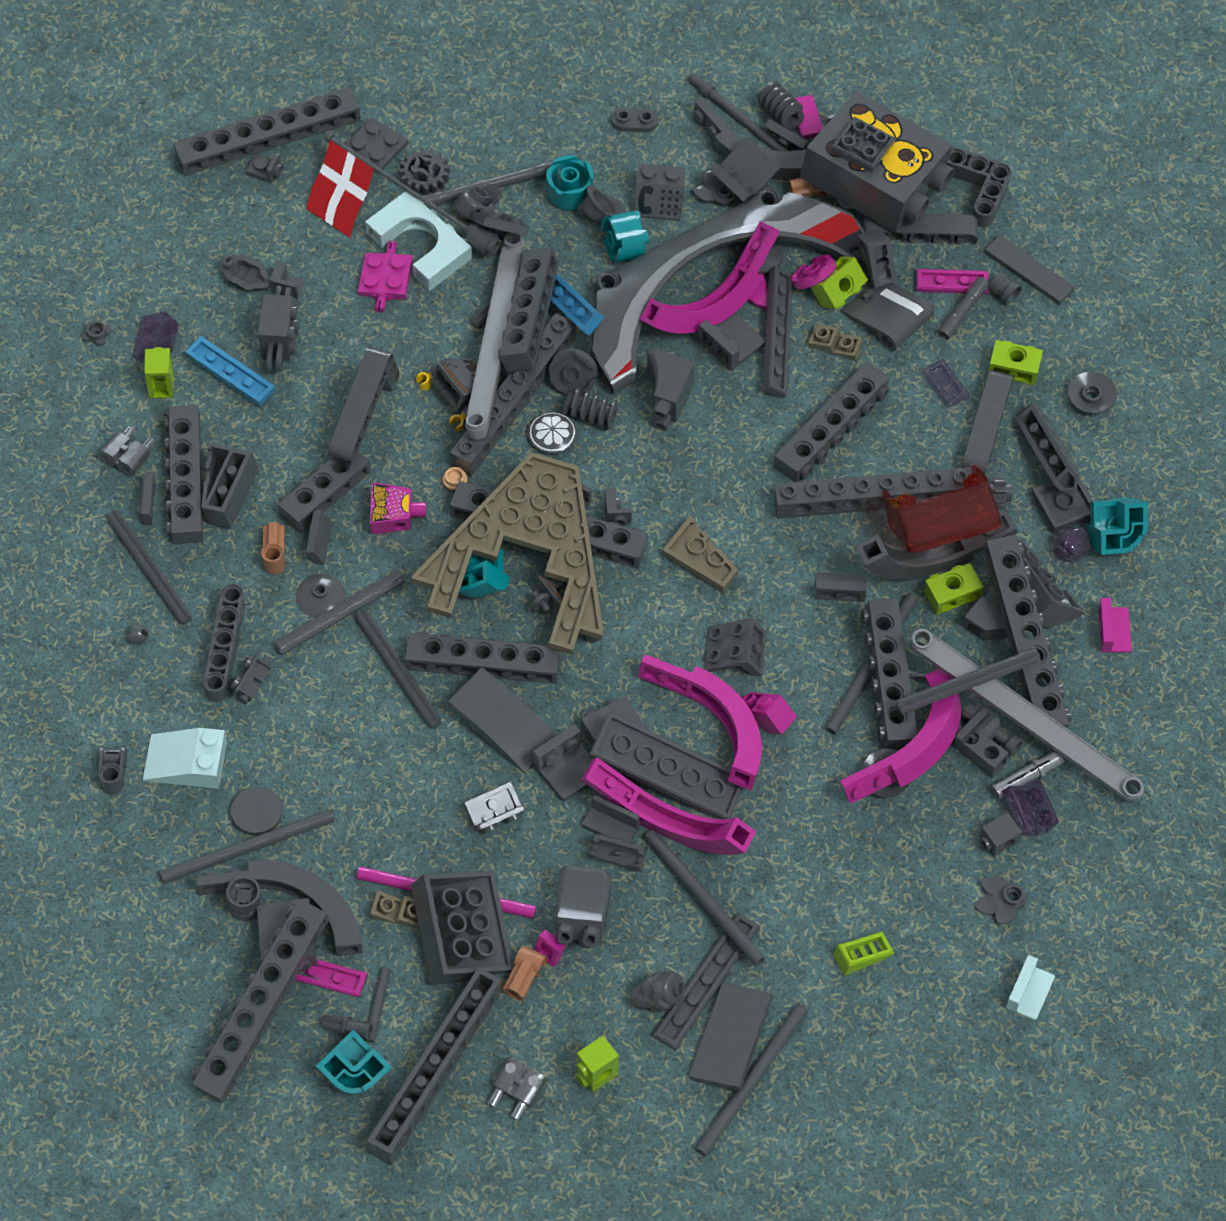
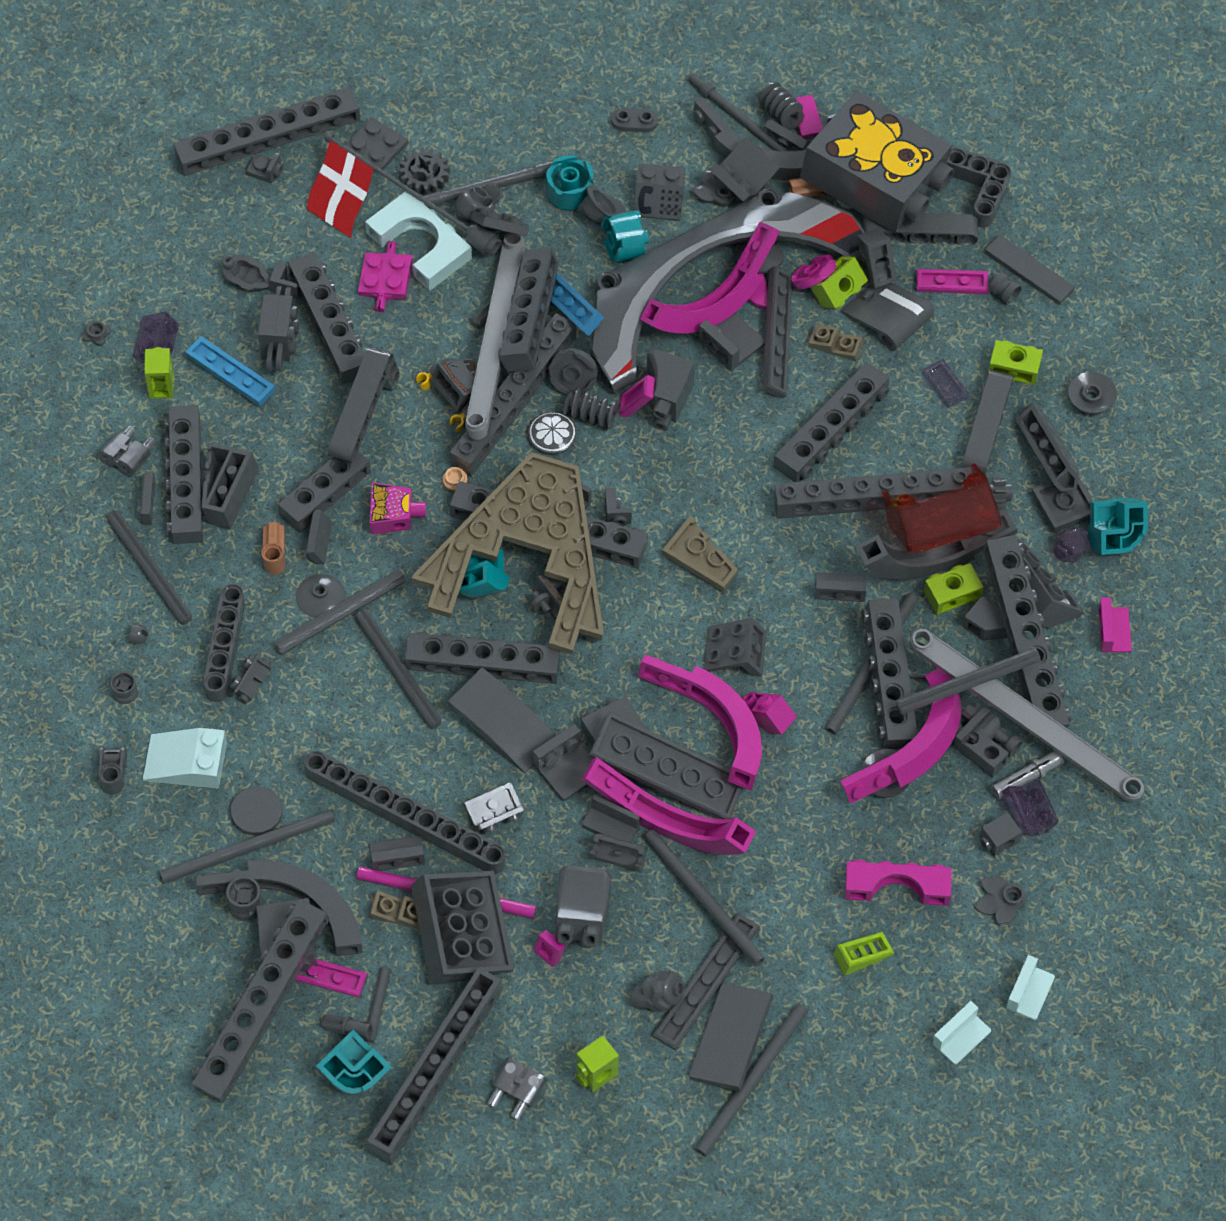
nougat piece [503,946,547,1001] -> none
dark grey tile [831,117,896,173] -> none
dark grey piece [938,276,990,340] -> none
none -> dark grey wheel [110,671,138,704]
none -> dark grey brick [288,252,365,385]
none -> dark grey beam [304,751,505,874]
none -> dark grey panel [370,836,425,871]
none -> dark pink tile [619,375,655,417]
none -> dark pink arch [845,860,951,906]
none -> light aqua panel [932,1001,991,1065]

